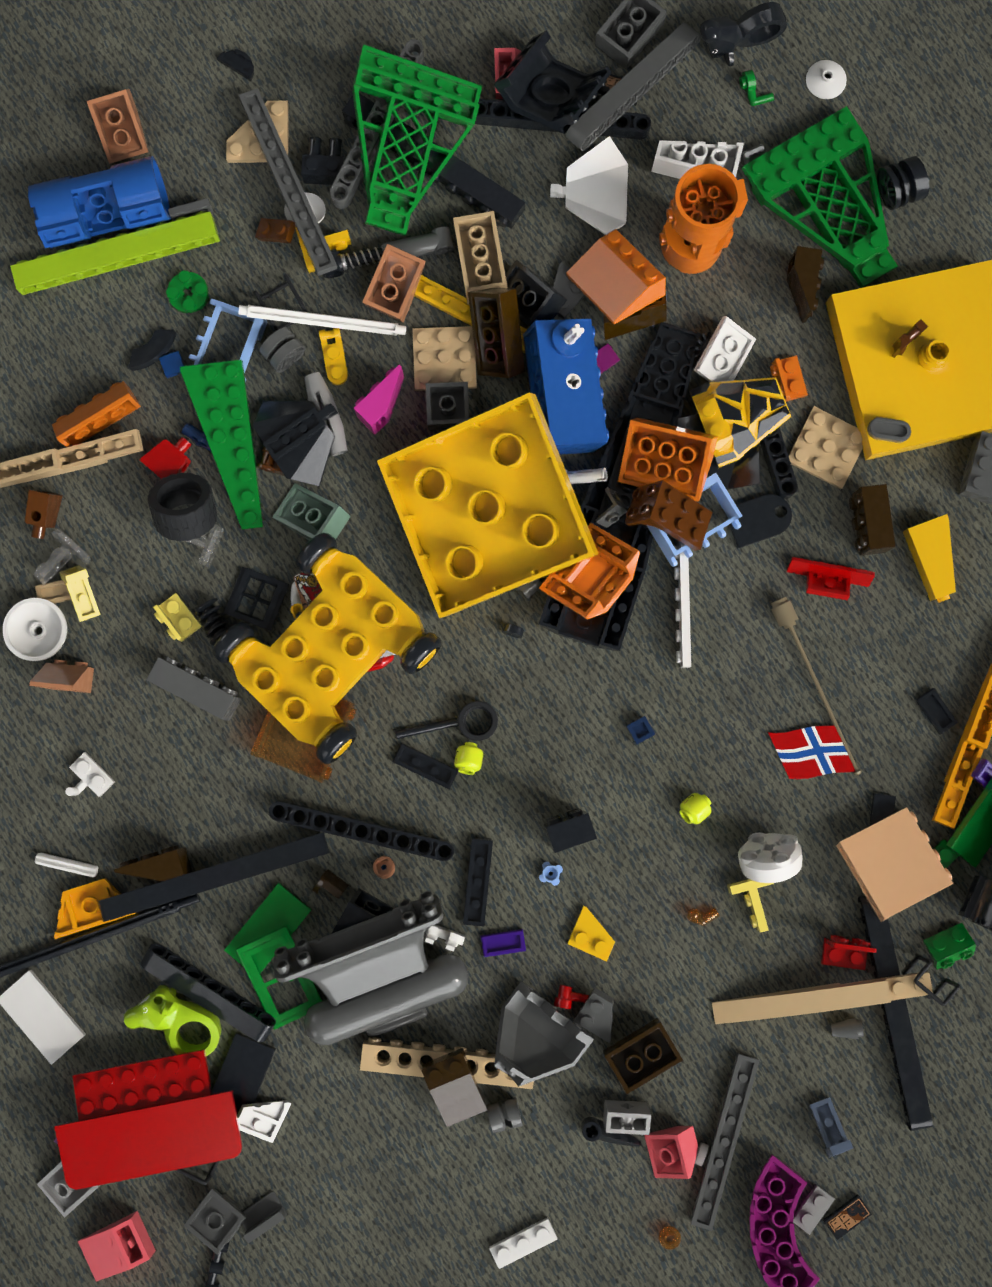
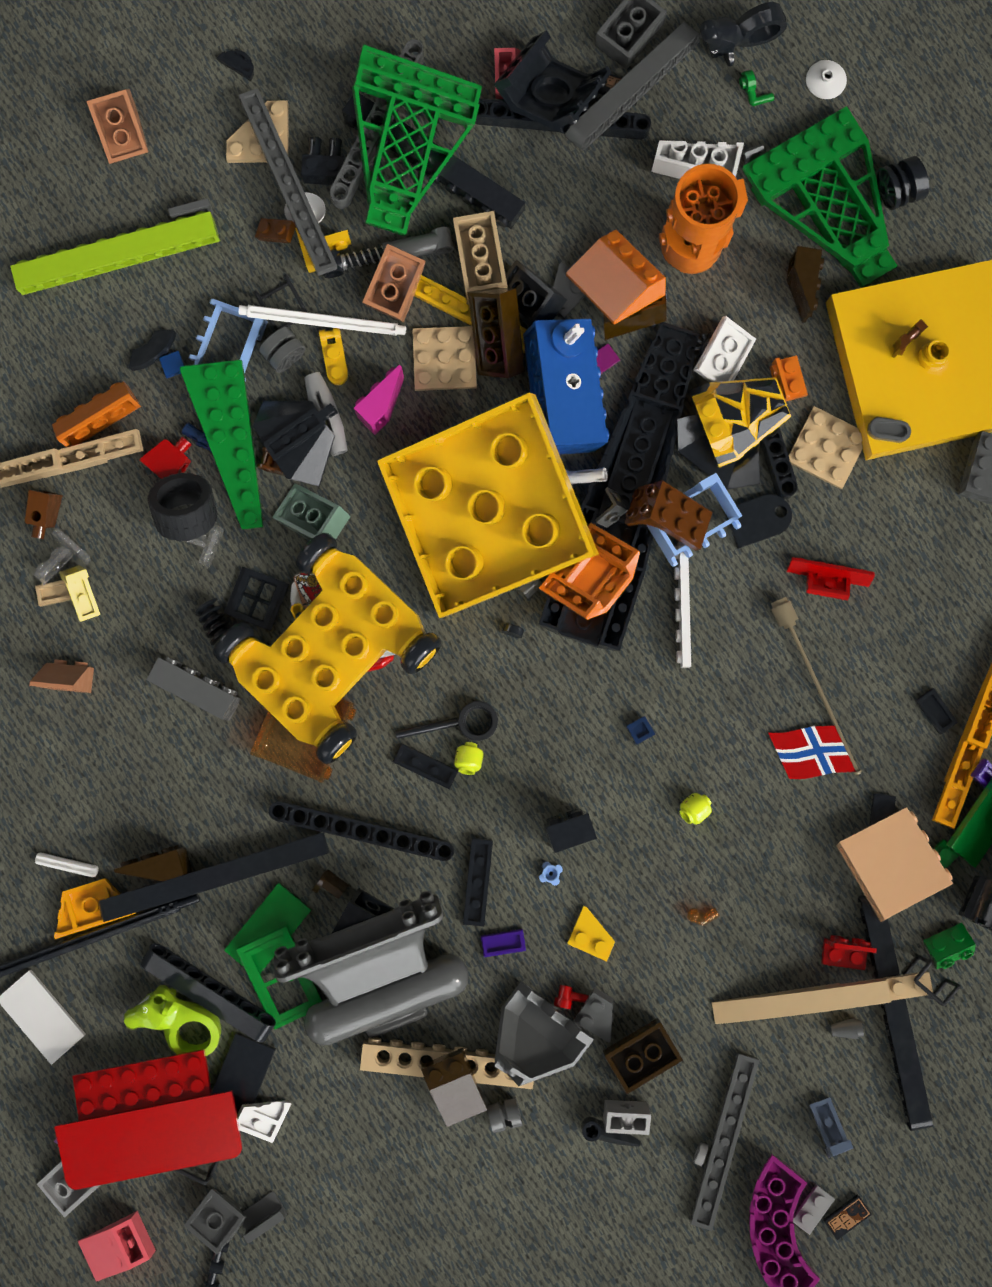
white dish [3,598,67,661] -> none
blue cylinder [28,156,171,248] -> none
white plate [65,752,115,797] -> none
light yellow bracket [153,593,202,642] -> none
green plate [166,271,209,313] -> none
nougat tile [373,856,395,879] -> none
white plate [425,925,466,952] -> none
dark grey brick [426,382,469,430] -> none
white plate [489,1217,557,1269] -> none
white panel [550,136,628,235] -> none
orange slope [618,418,718,502] -> none
coral slope [644,1126,699,1179] -> none
clear orange plate [659,1226,681,1250] -> none
light yellow bracket [727,879,774,933] -> none
white piece [738,833,803,883] -> none
dark brown brick [849,484,896,556] -> none
yellow slope [903,514,956,603] -> none

